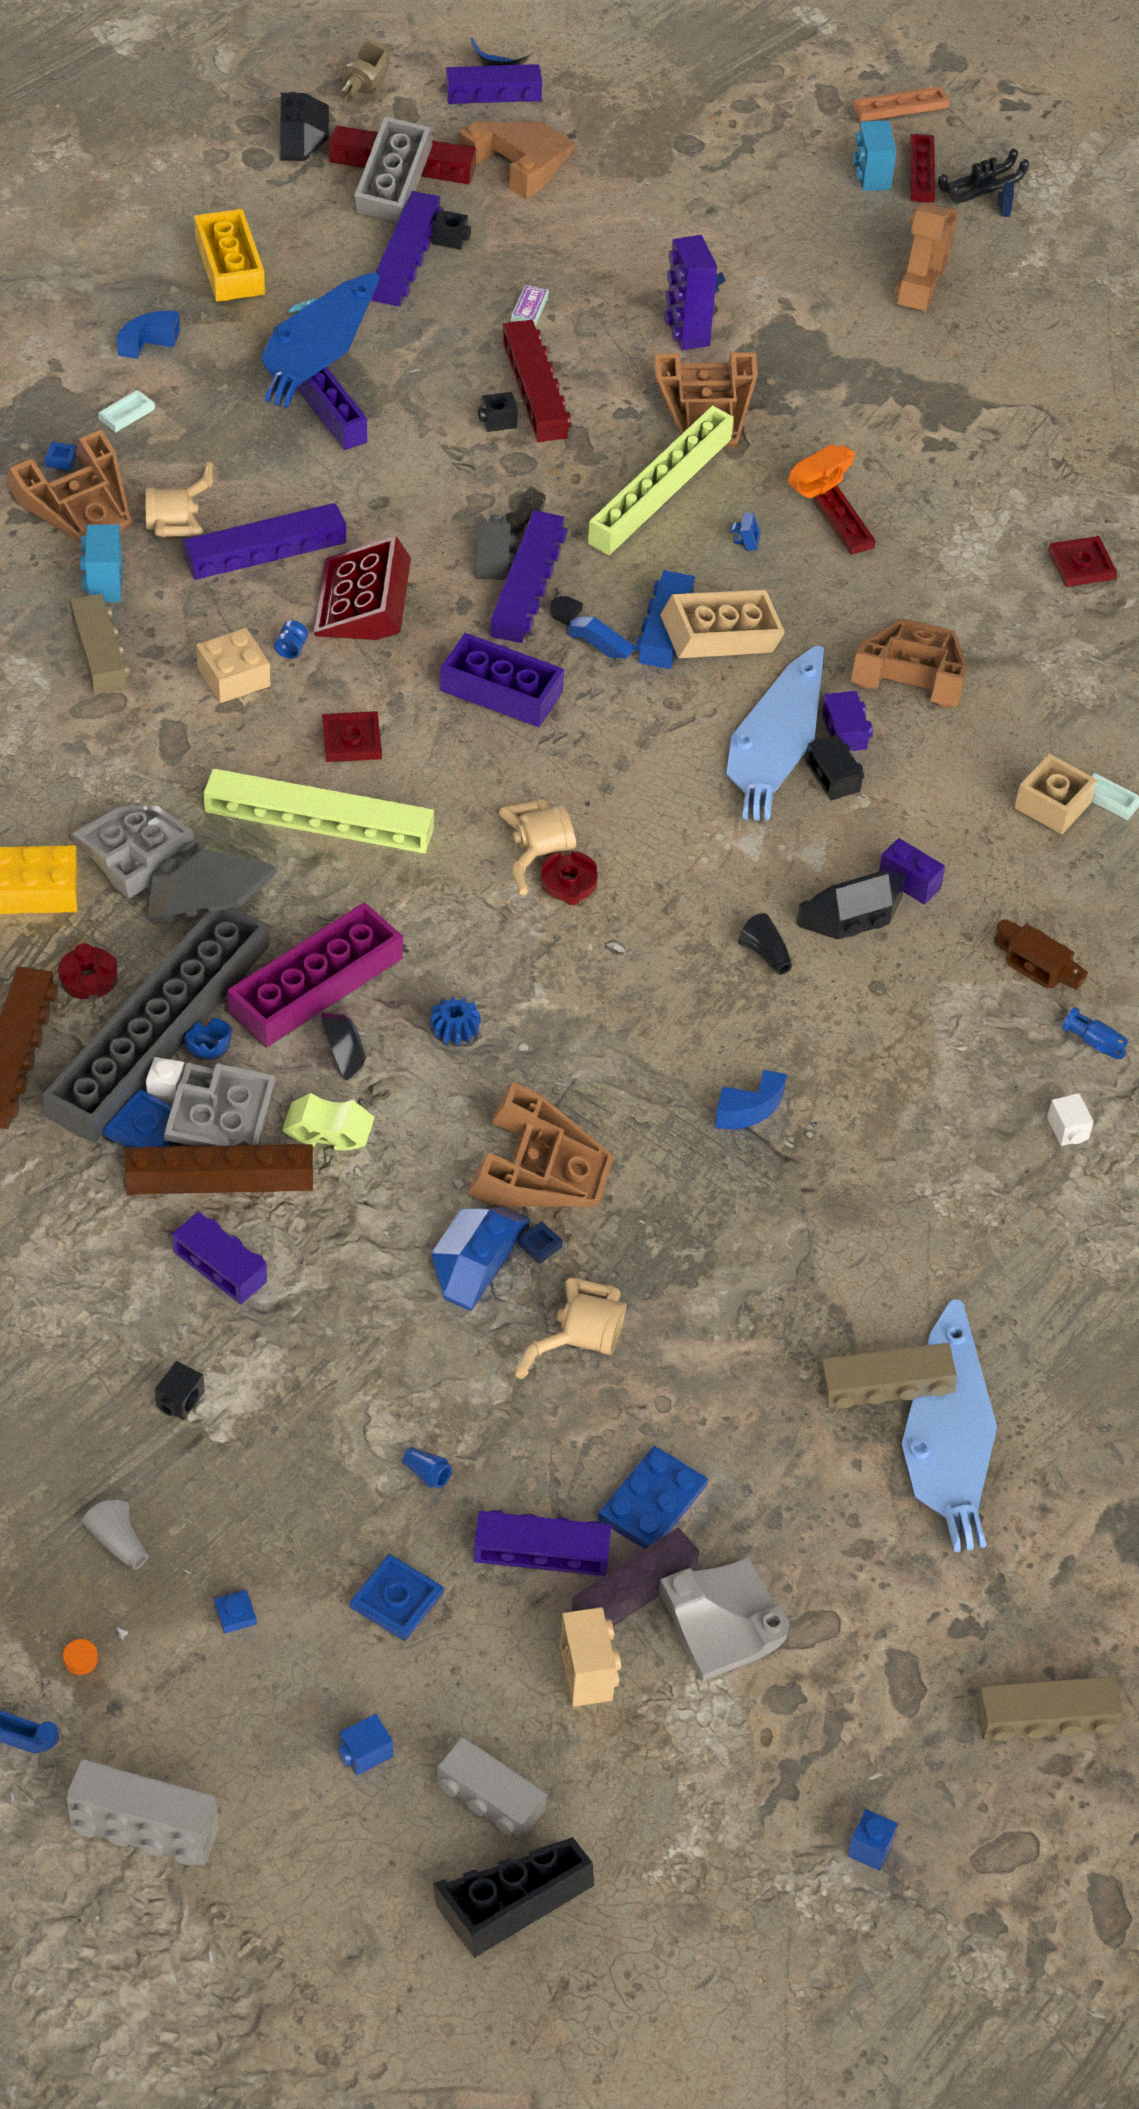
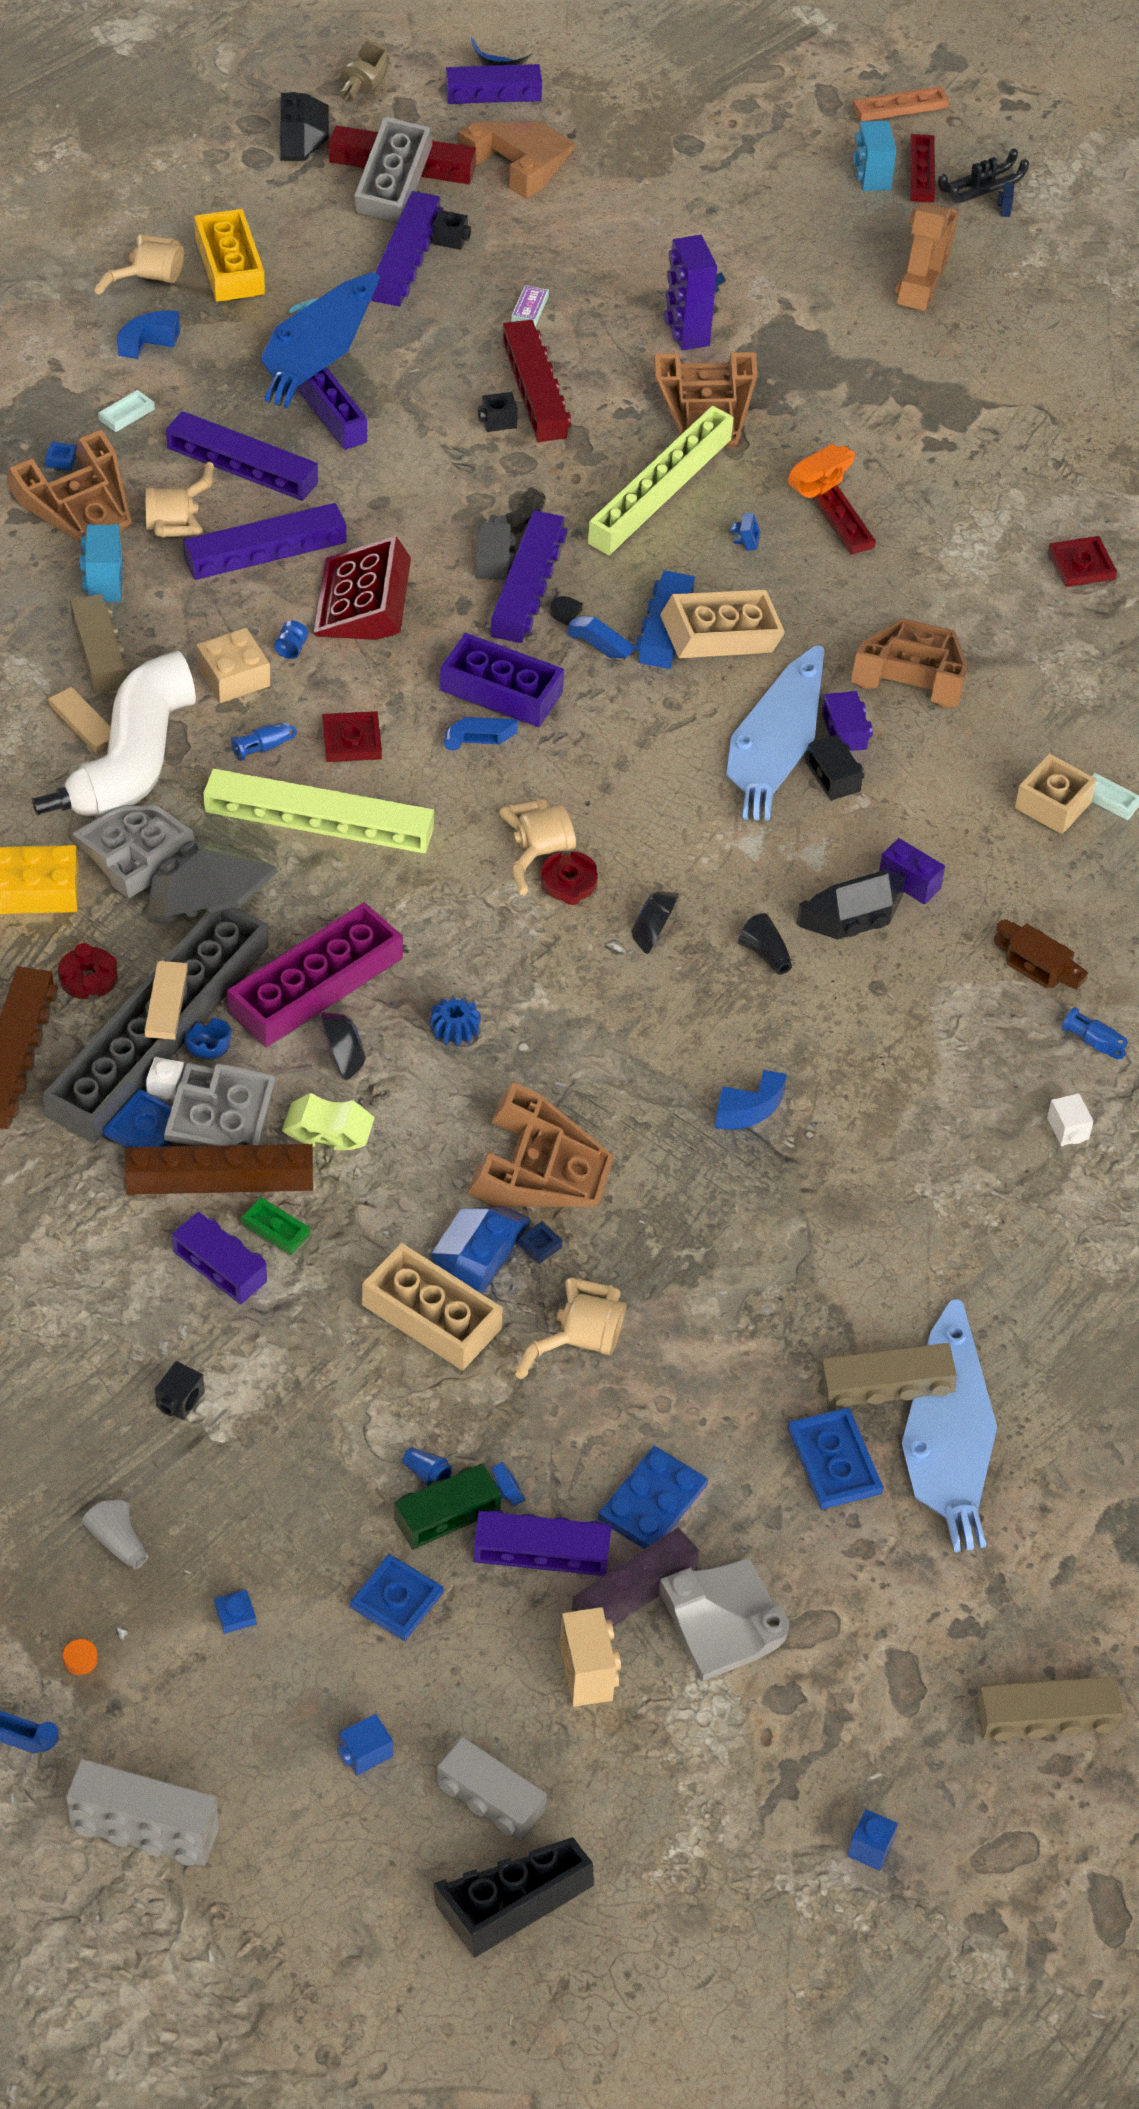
none -> white animal [32,651,196,819]
none -> tan tile [48,687,111,754]
none -> tan piece [95,234,184,295]
none -> tan tile [145,961,188,1040]
none -> dark purple brick [166,411,318,501]
none -> blue piece [231,722,297,761]
none -> green plate [241,1197,310,1255]
none -> tan brick [362,1243,503,1371]
none -> dark green brick [394,1463,501,1550]
none -> blue piece [444,717,518,750]
none -> blue plate [491,1461,526,1506]
none -> black piece [632,891,679,954]
none -> blue plate [787,1407,883,1510]

